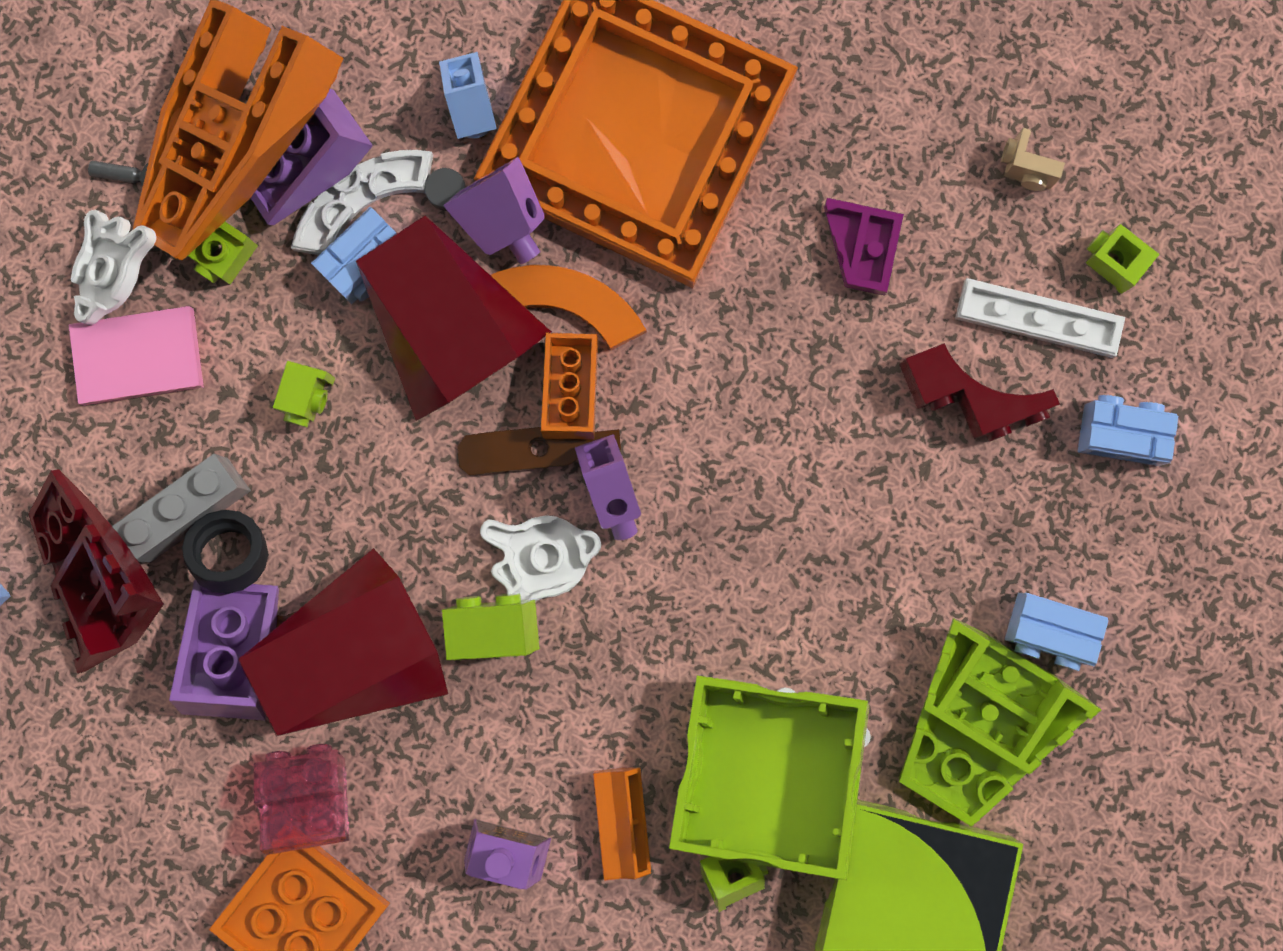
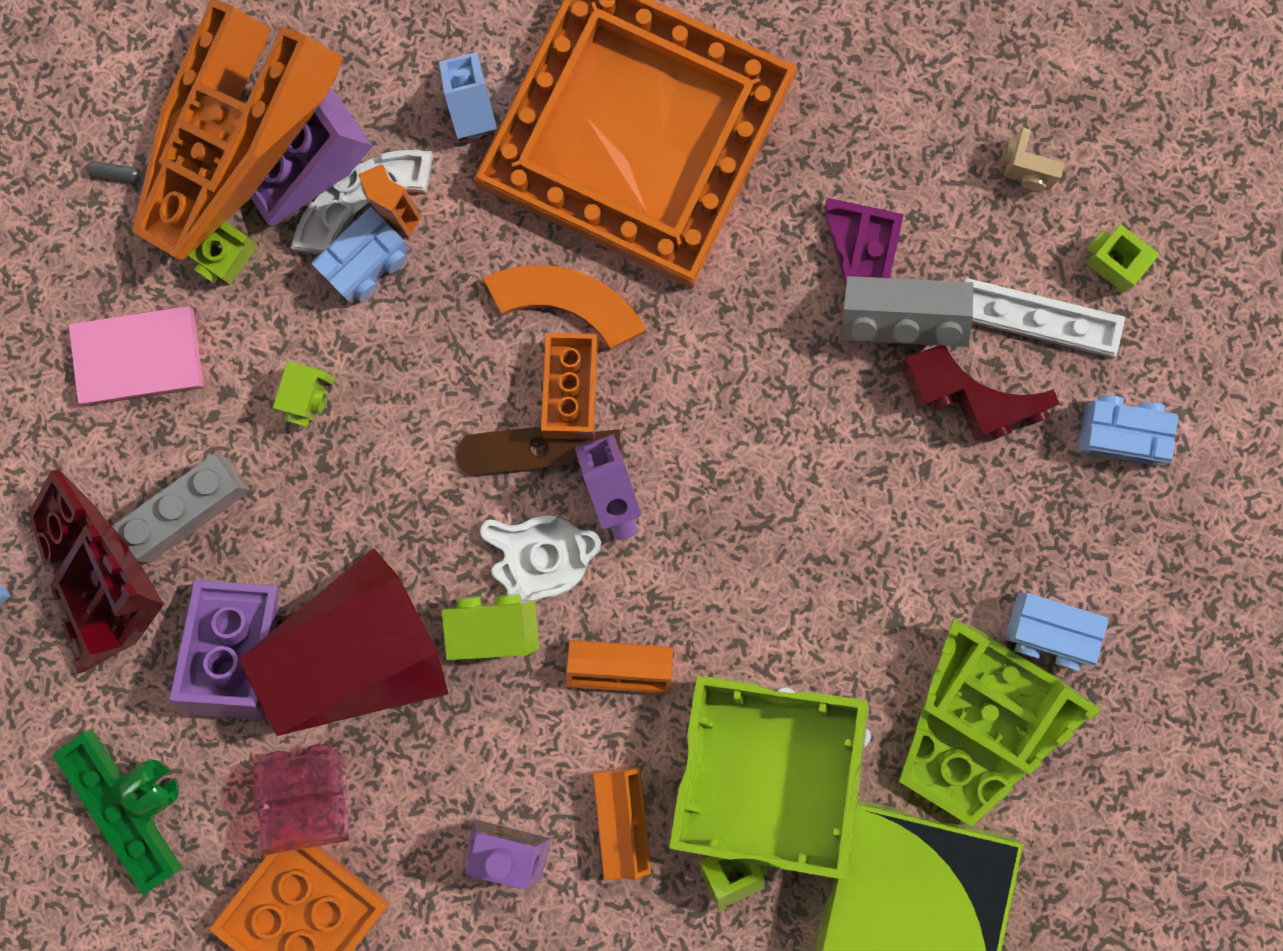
white tile [71,210,156,325] -> none
black tyre [182,510,269,594] -> none
dark red wedge [356,215,552,421] -> none
dark grey tile [425,168,466,211] -> none
medium lavender torso [444,157,544,265] -> none
none -> green plate [52,729,183,896]
none -> orange piece [358,164,422,238]
none -> orange piece [566,640,673,694]
none -> light grey brick [843,276,973,347]

